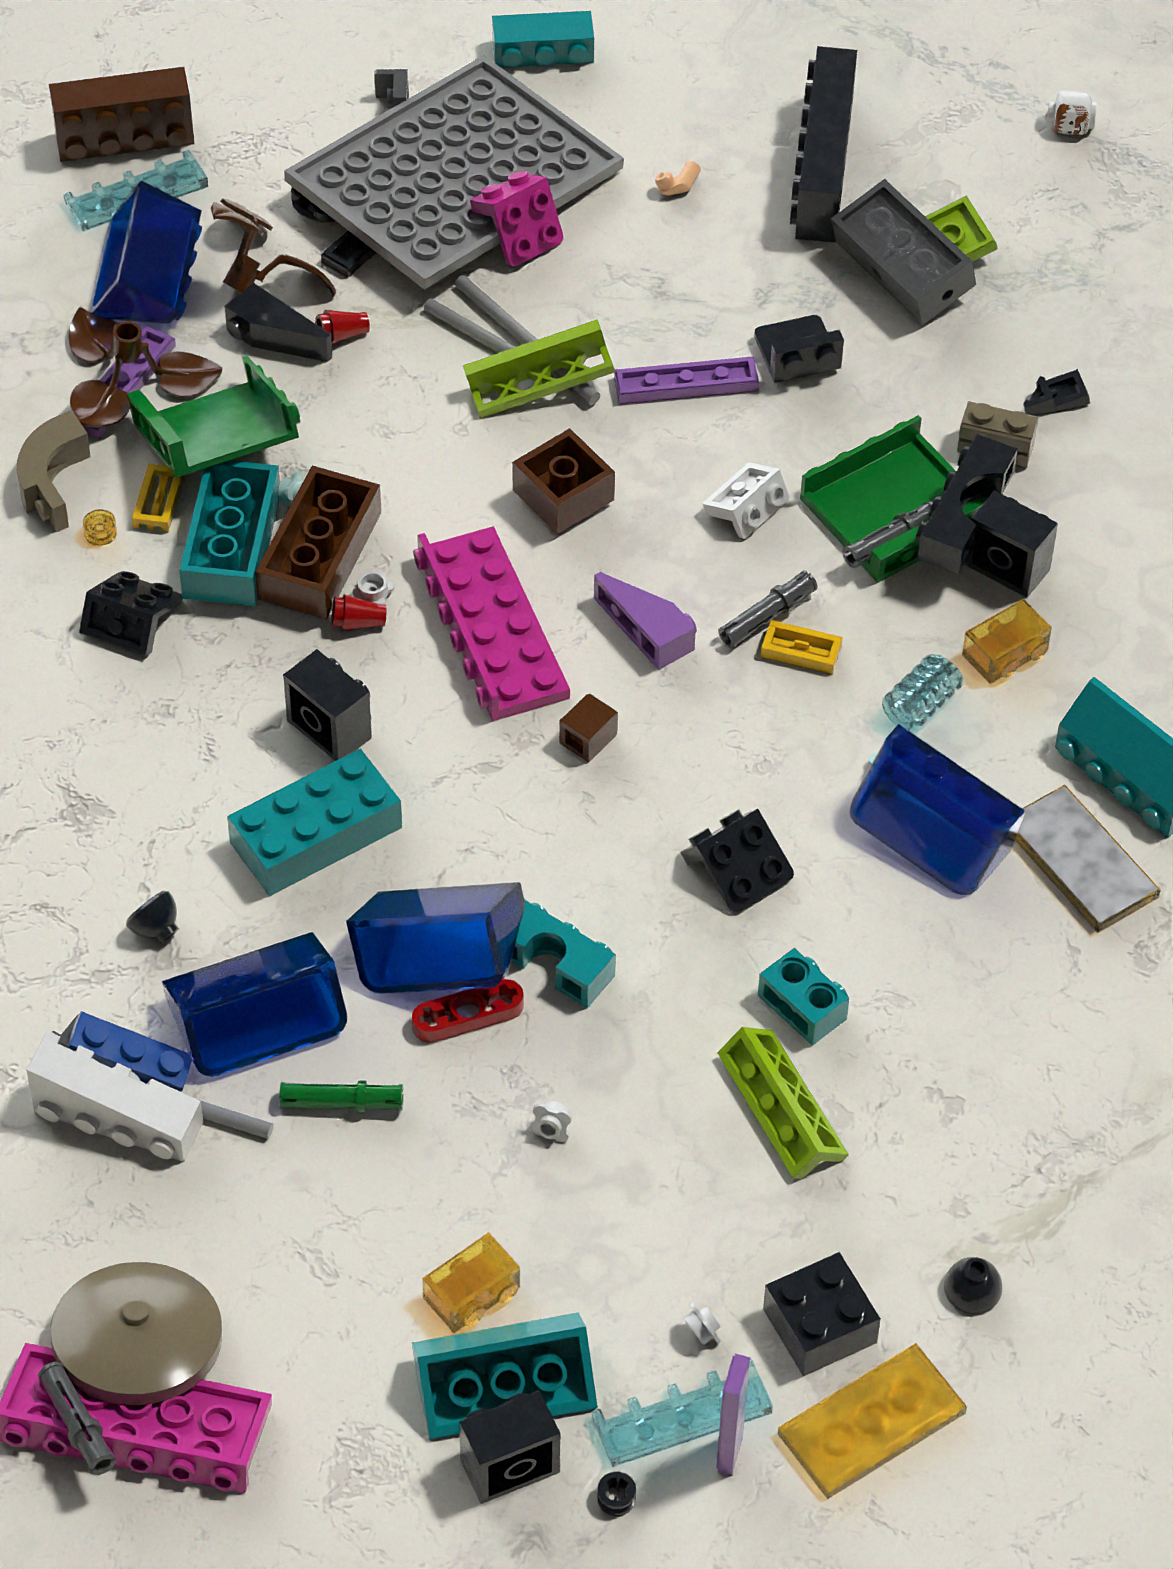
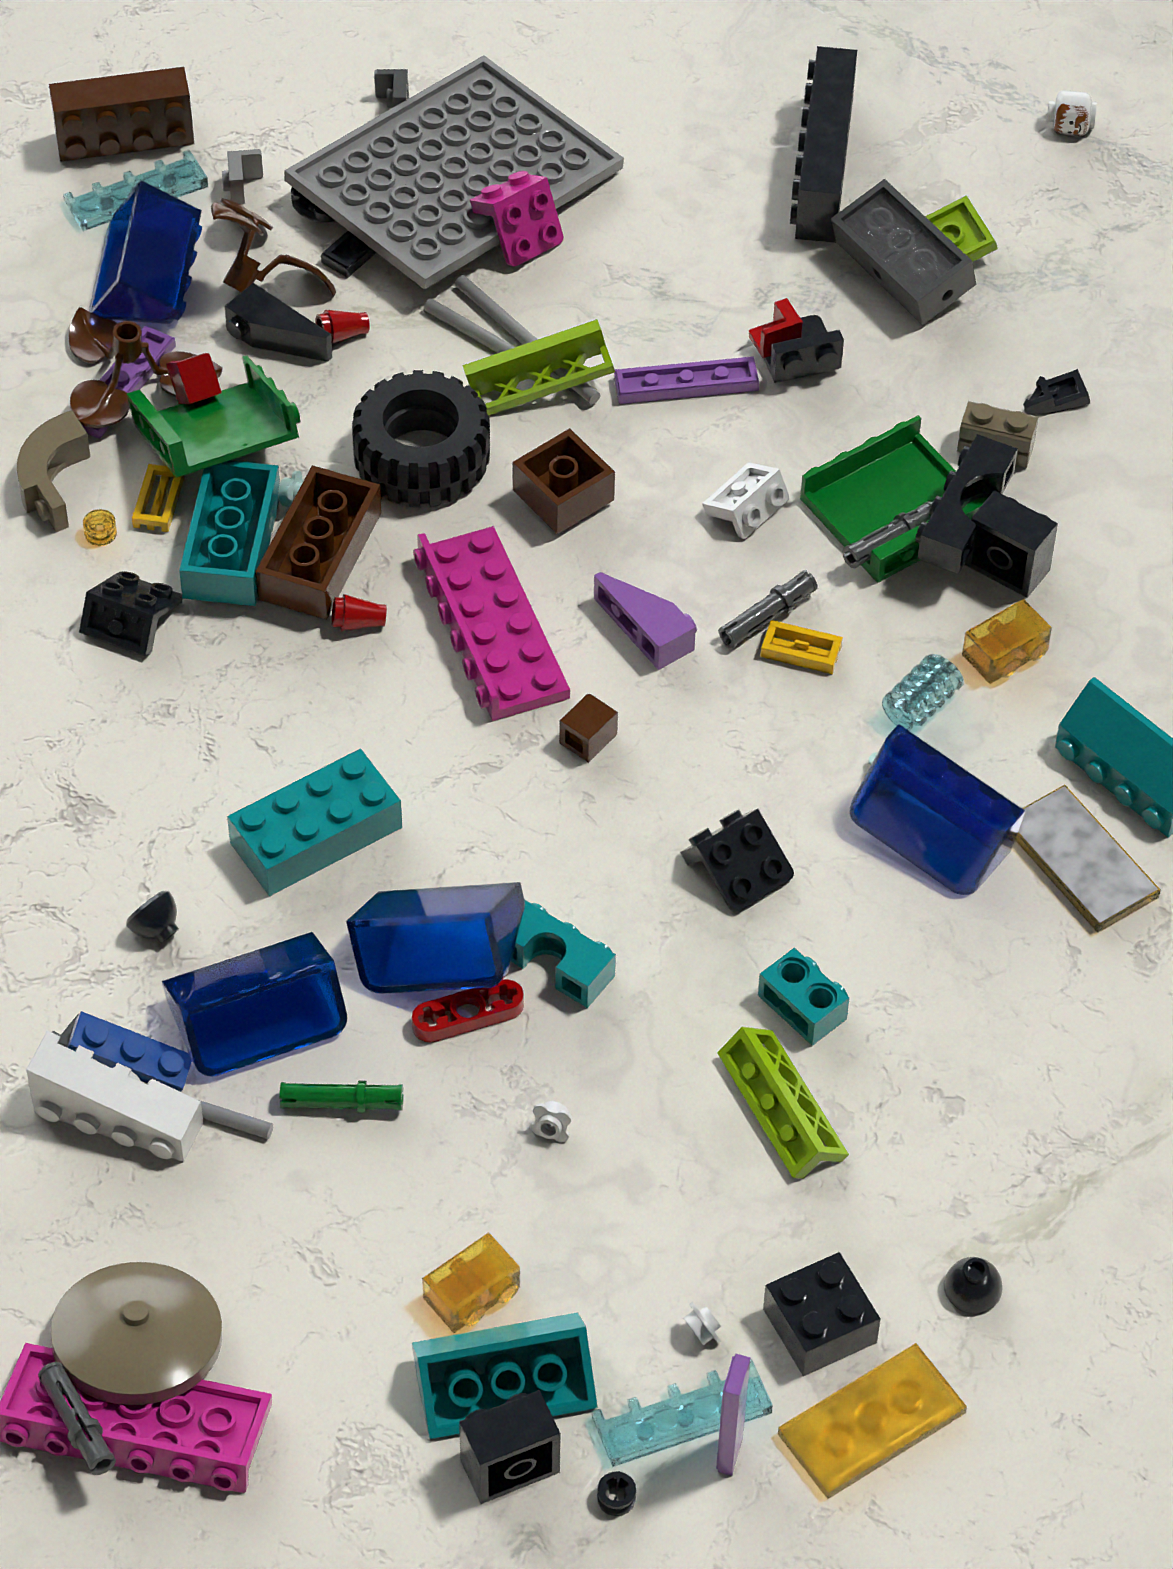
black brick [283,649,372,761] -> none
white plate [351,571,394,604] -> none
teal brick [492,11,594,67] -> none
light nougat arm [655,161,701,196] -> none
none -> red panel [166,353,222,404]
none -> light grey bracket [222,149,263,204]
none -> black tyre [352,370,490,507]
none -> red panel [749,298,803,358]

